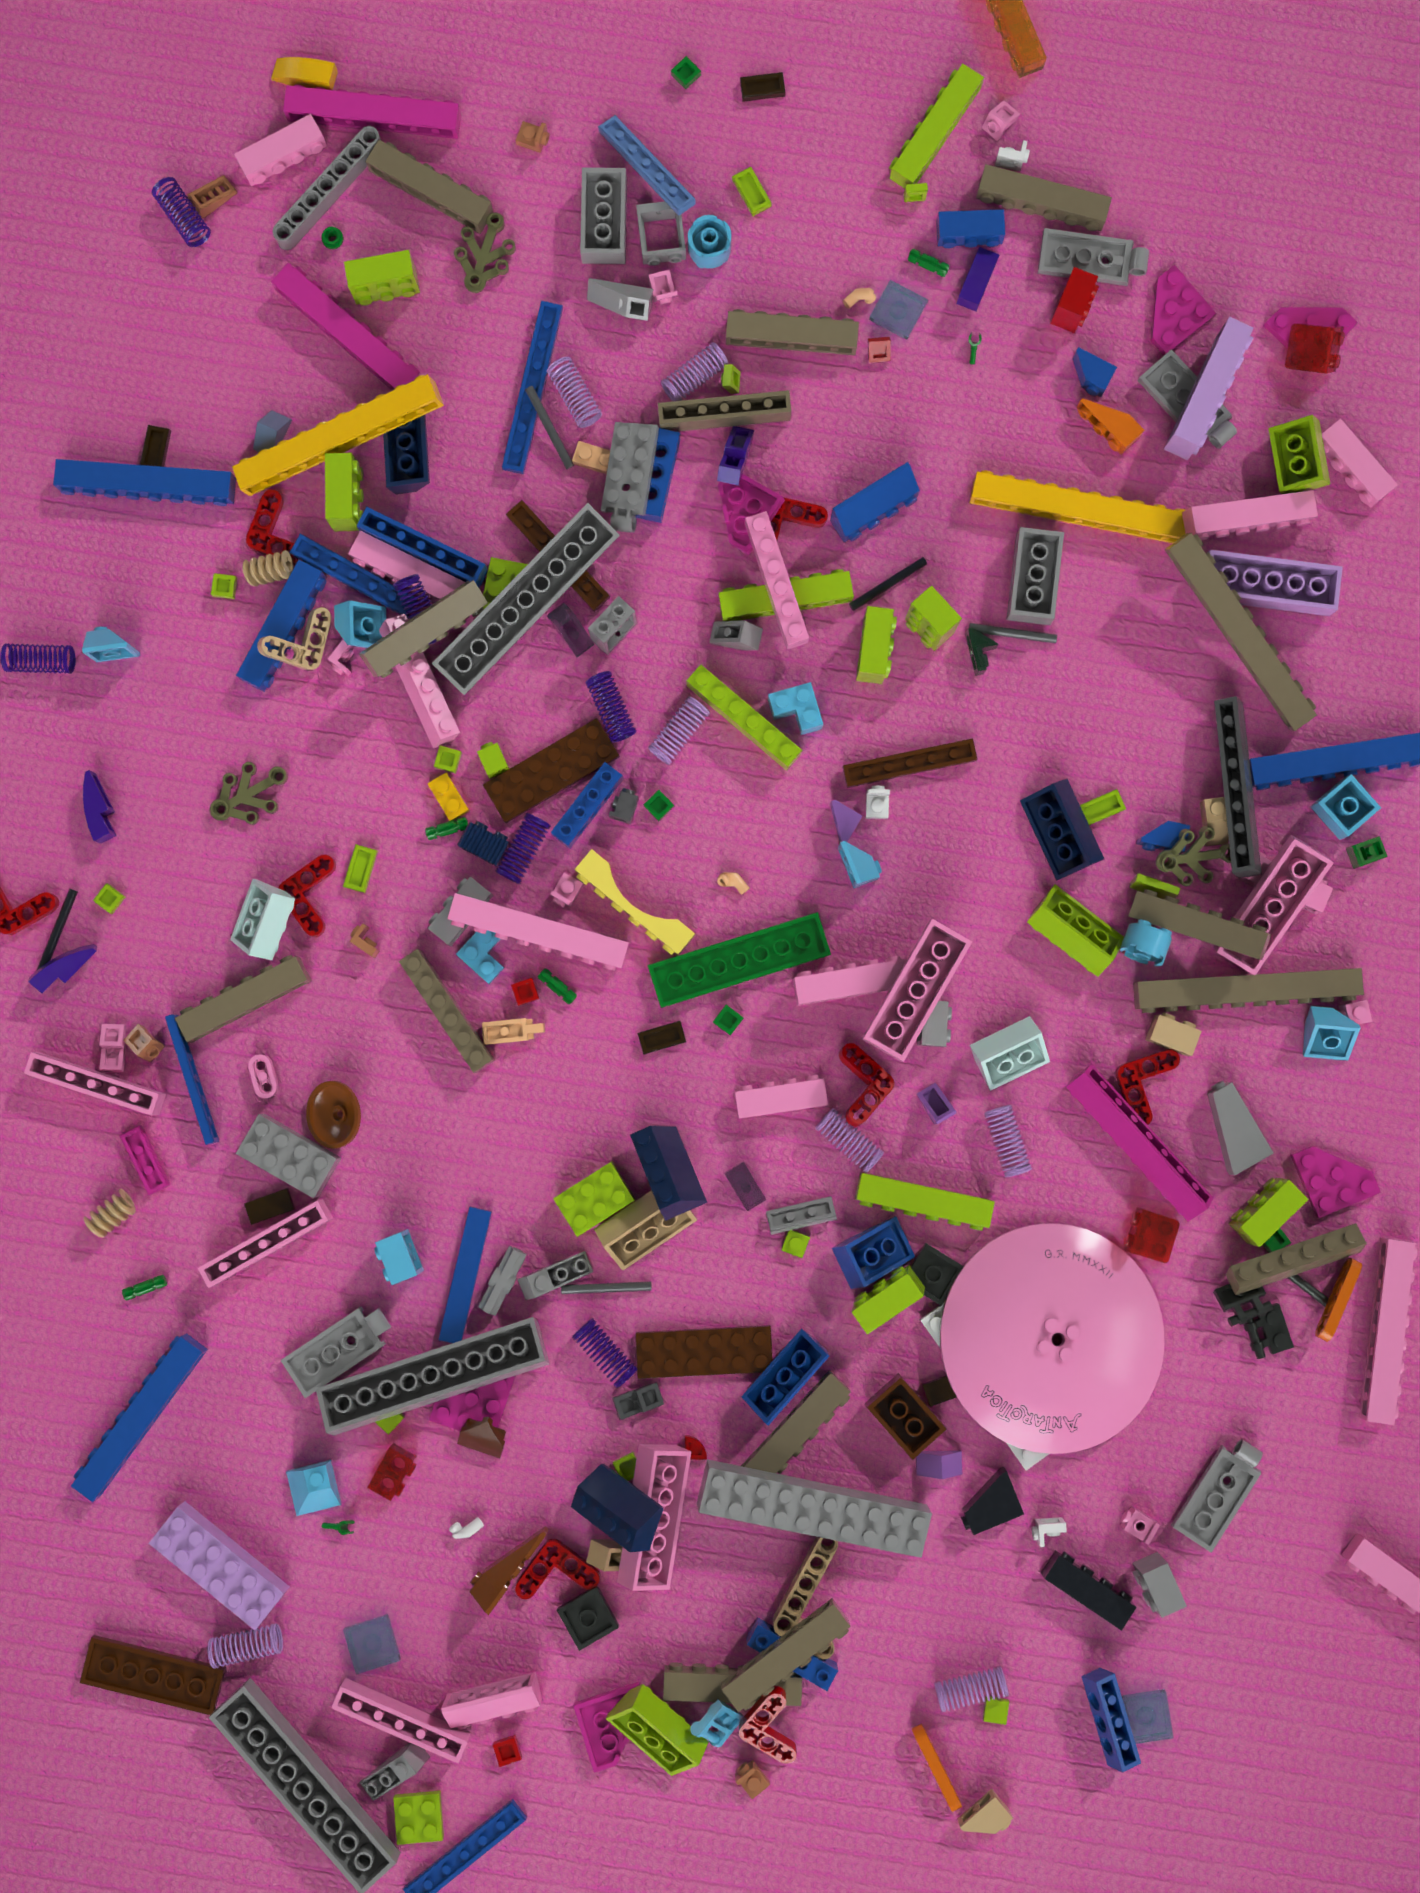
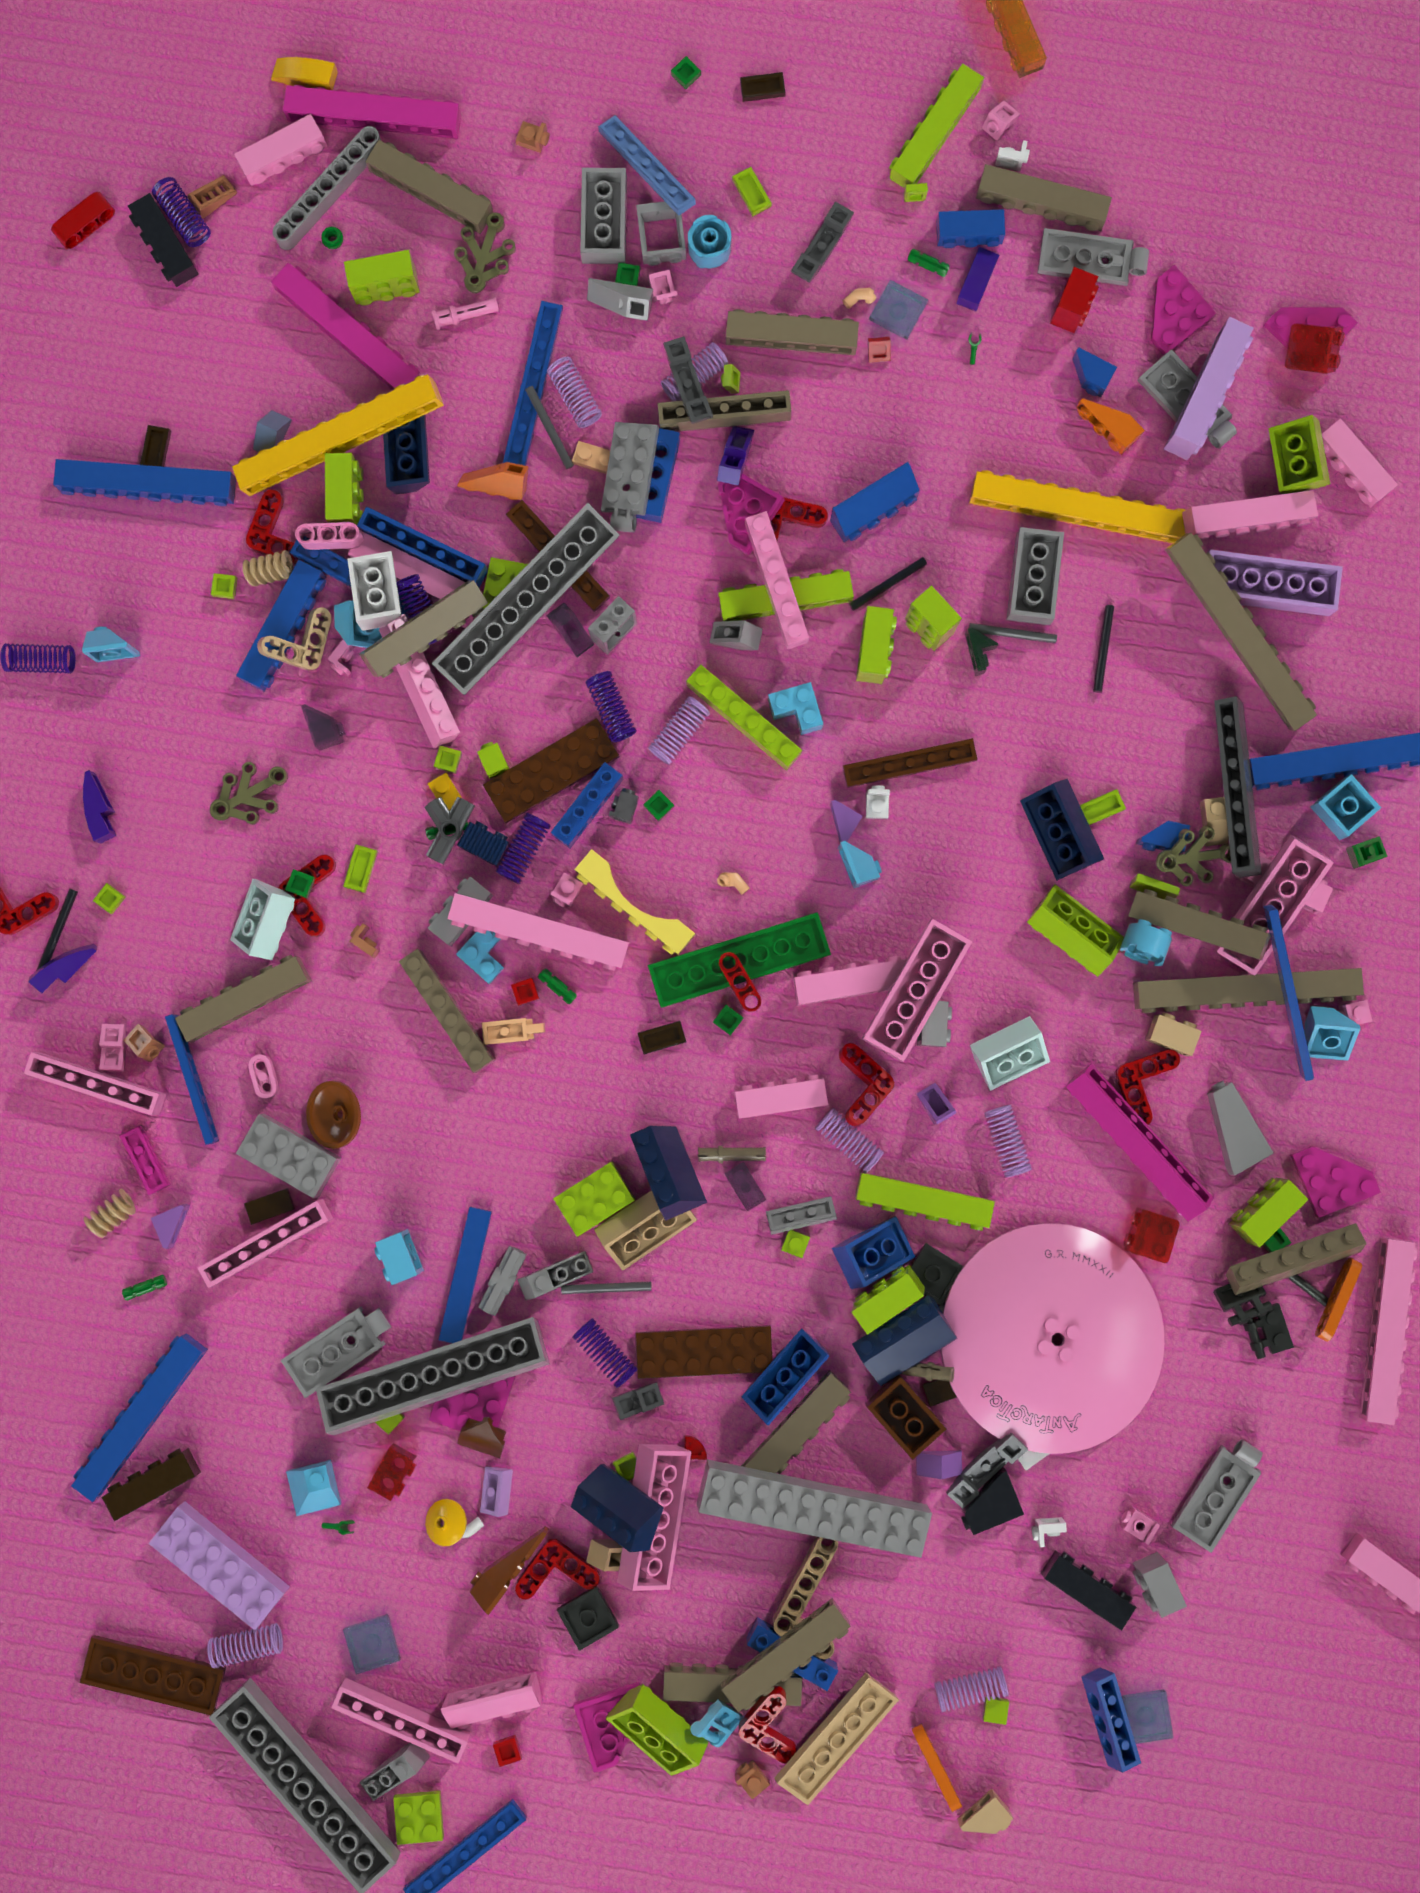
none -> red beam [51,192,115,249]
none -> dark brown brick [102,1448,201,1521]
none -> black brick [128,193,199,287]
none -> medium lavender slope [151,1204,190,1249]
none -> green plate [285,869,316,899]
none -> bright pink beam [295,522,364,550]
none -> clear purple slope [301,704,346,751]
none -> white slope [347,551,401,631]
none -> dark grey piece [425,796,475,865]
none -> yellow dish [425,1499,467,1546]
none -> bright pink pin [432,297,499,330]
none -> orange slope [457,462,529,500]
none -> lavender slope [480,1466,513,1517]
none -> green plate [615,263,640,286]
none -> dark grey slope [663,336,713,424]
none -> dark tan pin [698,1146,766,1163]
none -> red beam [719,952,761,1012]
none -> tan plate [774,1672,899,1805]
none -> dark grey slope [791,201,854,283]
none -> dark blue slope [852,1295,957,1386]
none -> dark tan pin [902,1362,955,1382]
none -> dark grey slope [947,1433,1028,1509]
none -> black bar [1093,605,1114,693]
none -> blue tile [1263,904,1314,1081]

